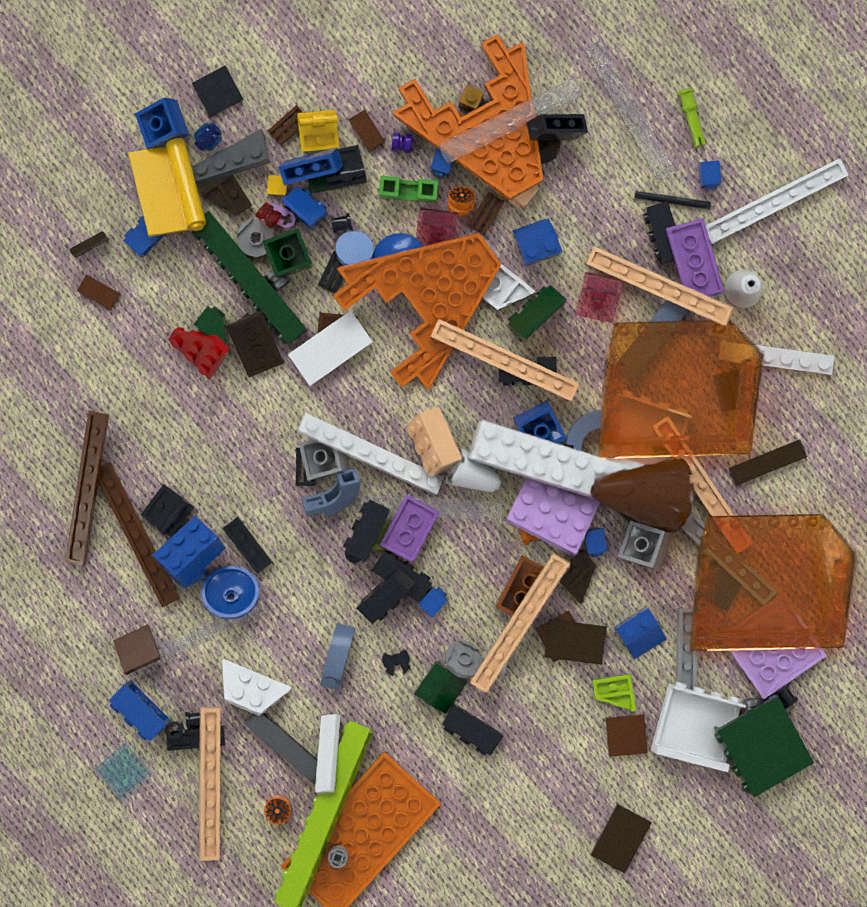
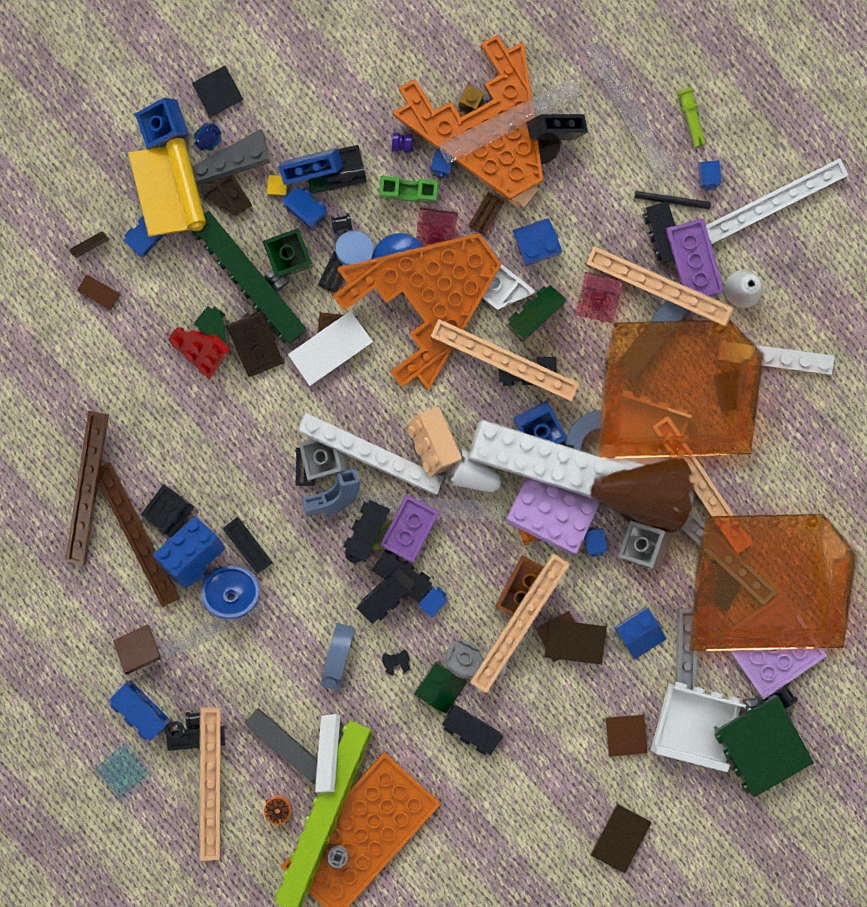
white wing [222,659,291,716] -> none
light grey plate [237,219,275,258] -> none
clear red wheel [255,202,282,229] -> none
lavender beam [261,202,296,229] -> none
reddish brown tile [268,105,303,145] -> none
yellow plate [297,110,340,152] -> none
reddish brown tile [349,109,385,153] -> none
orange wheel [448,186,475,216] -> none
dark brown wing [559,551,596,604] -> none
lime wing [592,674,636,711] -> none
dark brown tile [728,439,807,486] -> none

